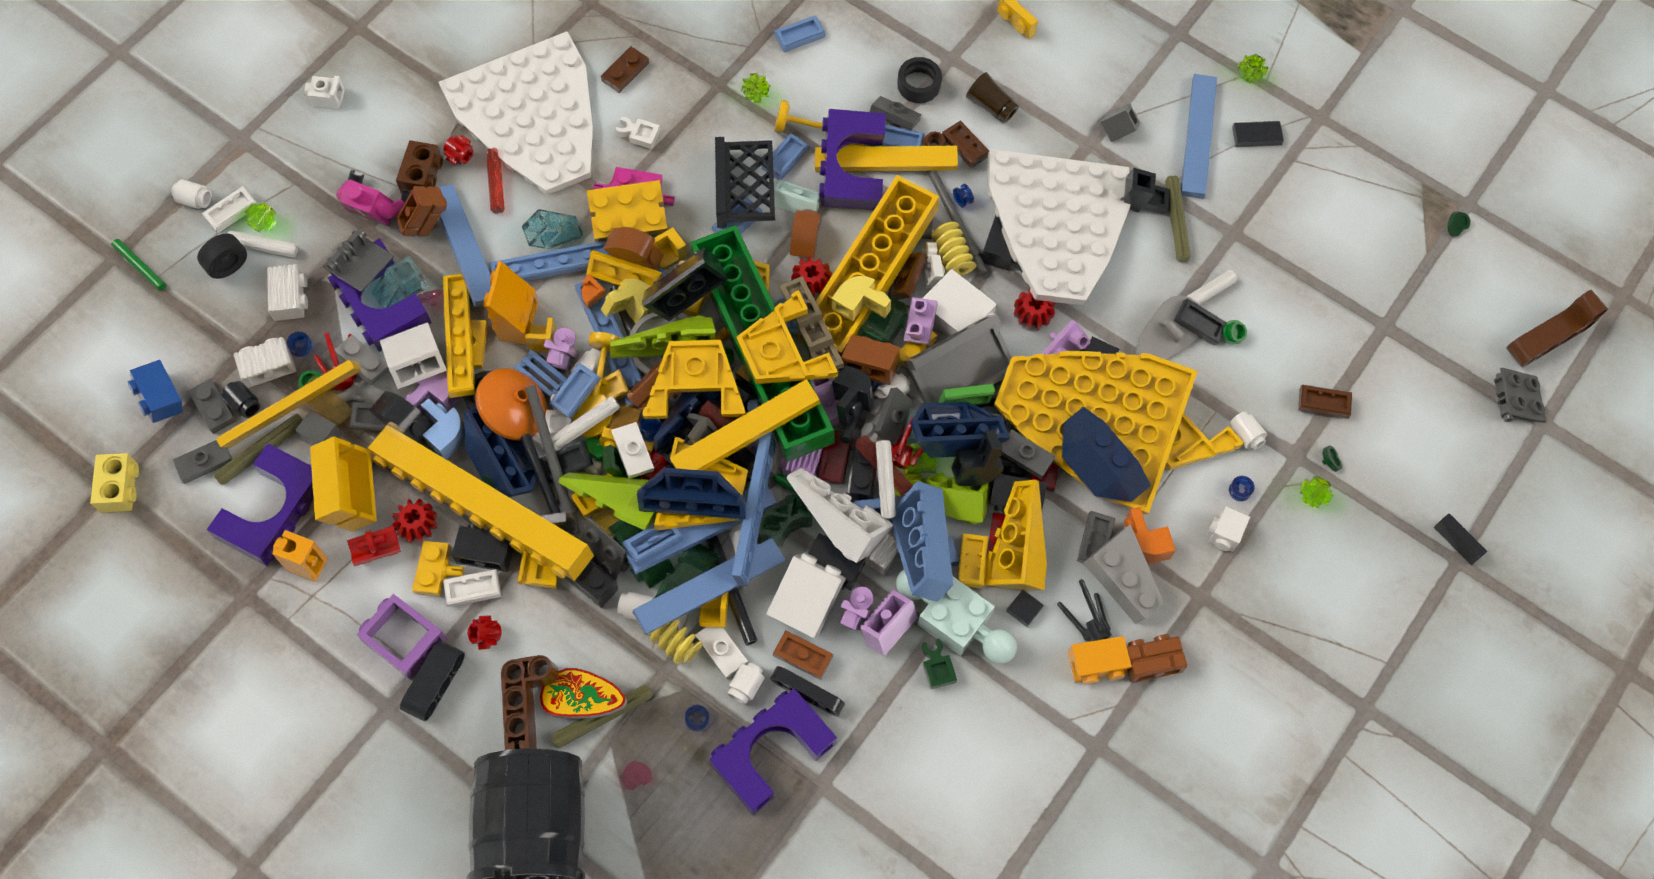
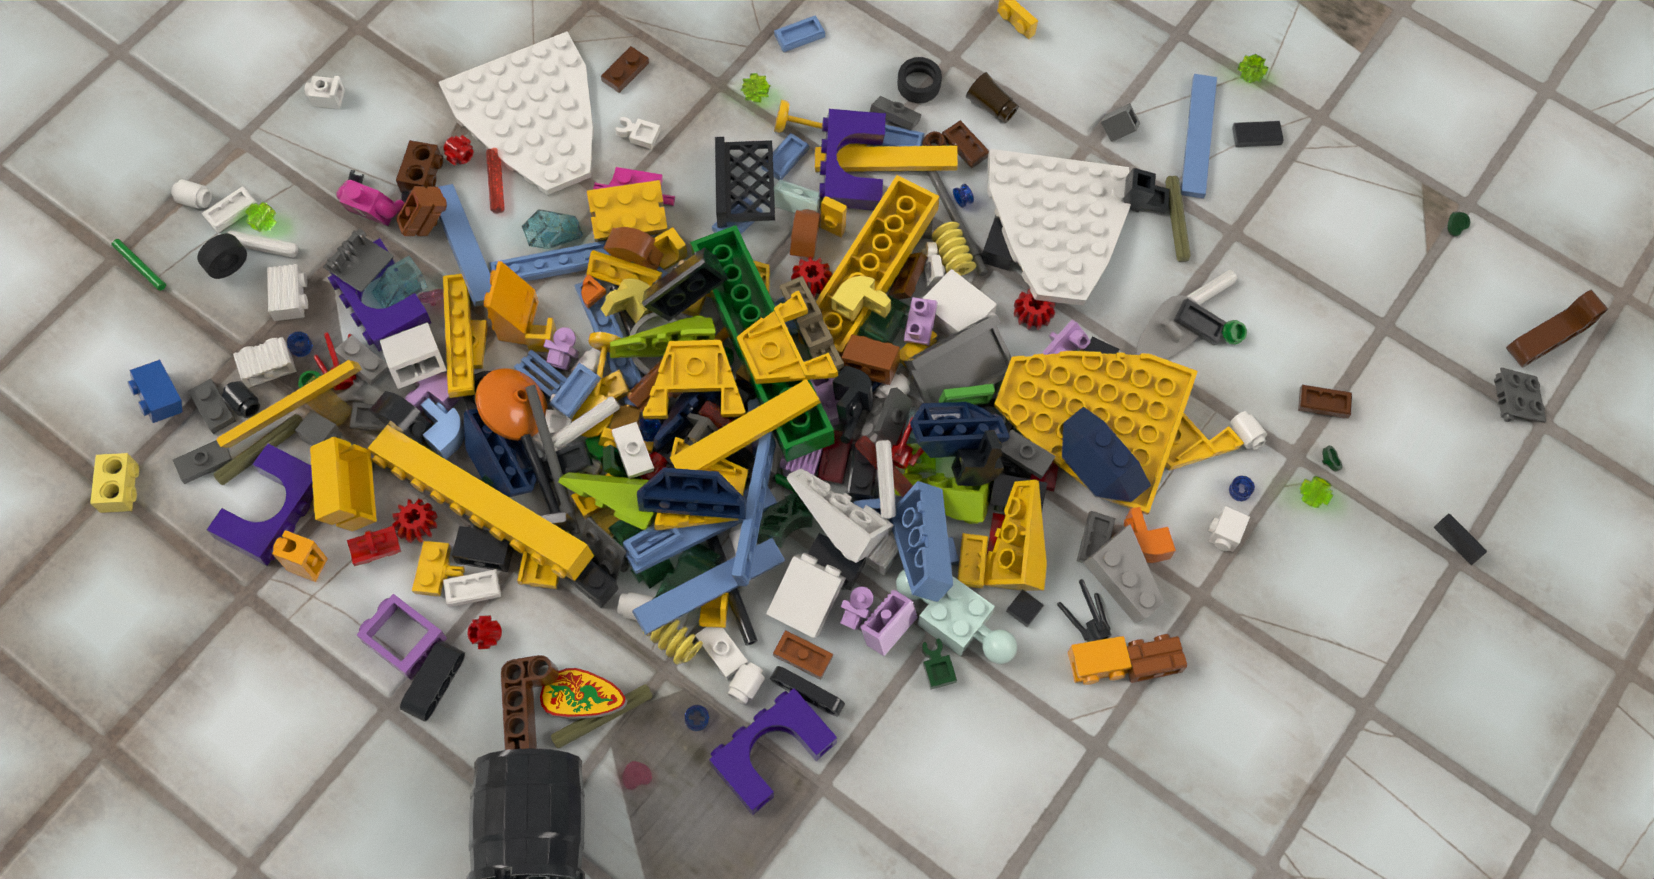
none -> yellow plate [820,196,847,238]

